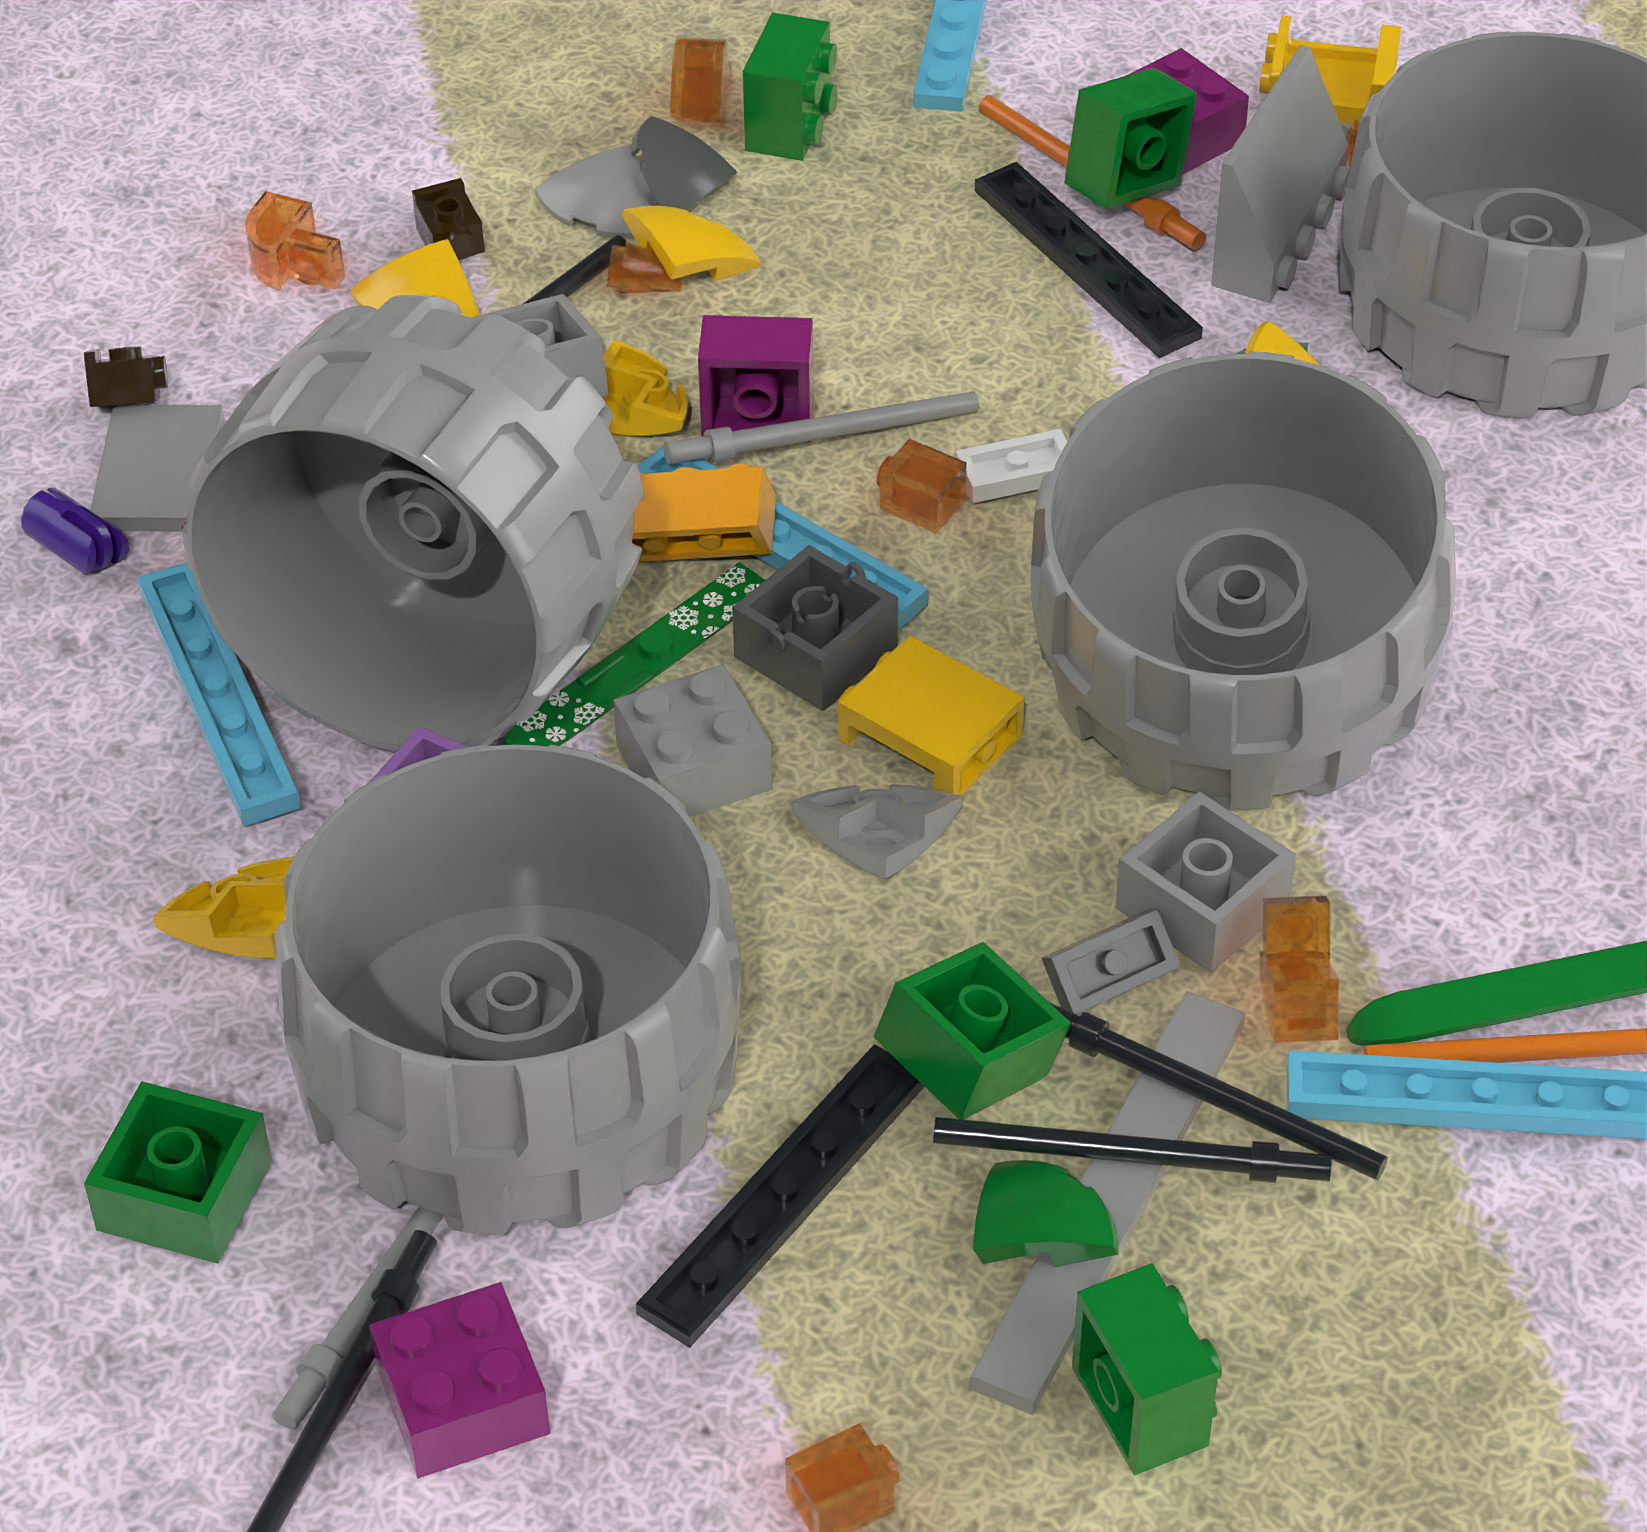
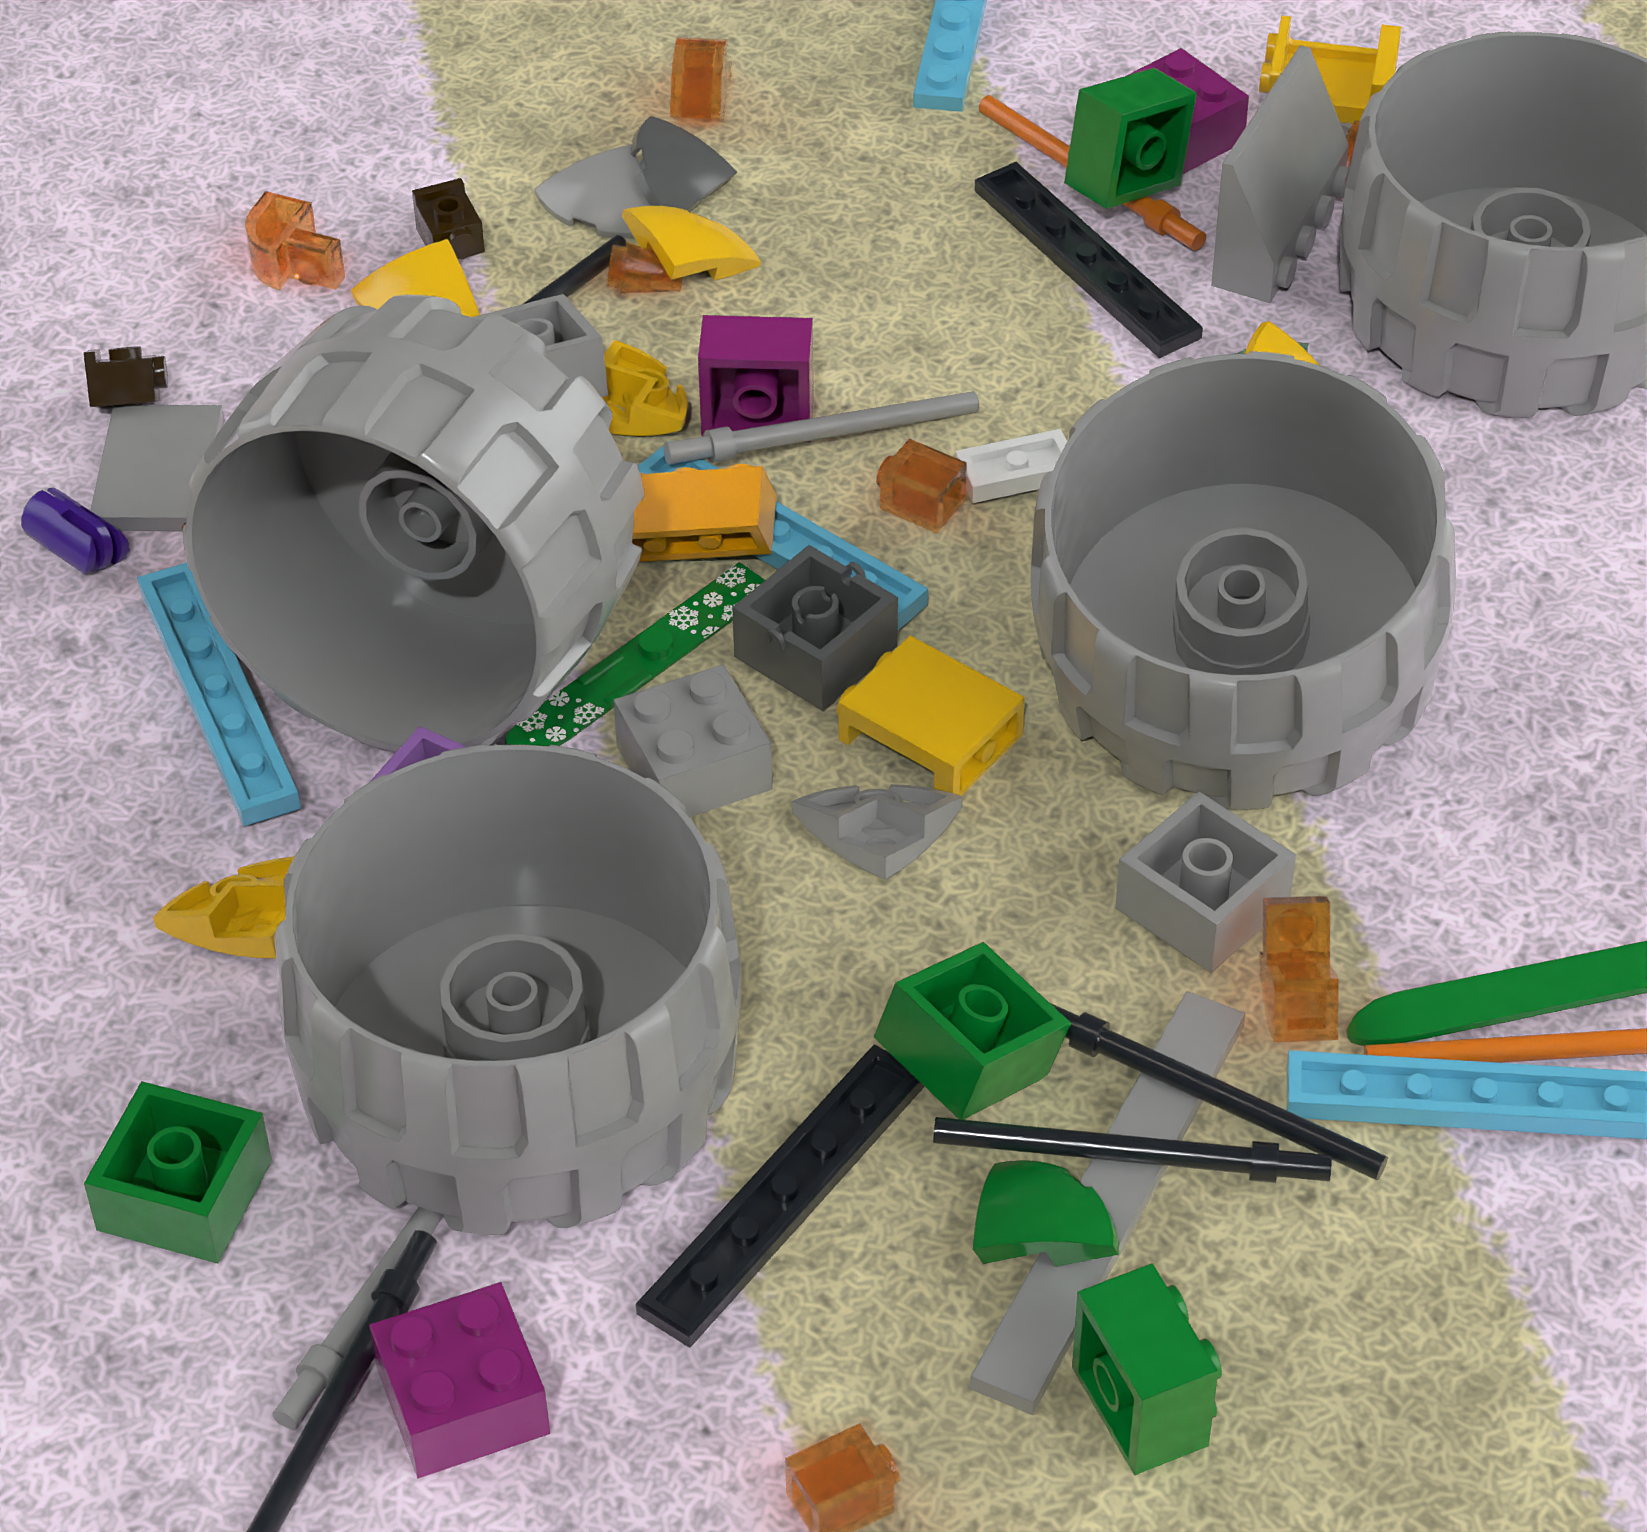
green brick [743,12,837,161] -> none
plate [1041,909,1181,1015] -> none

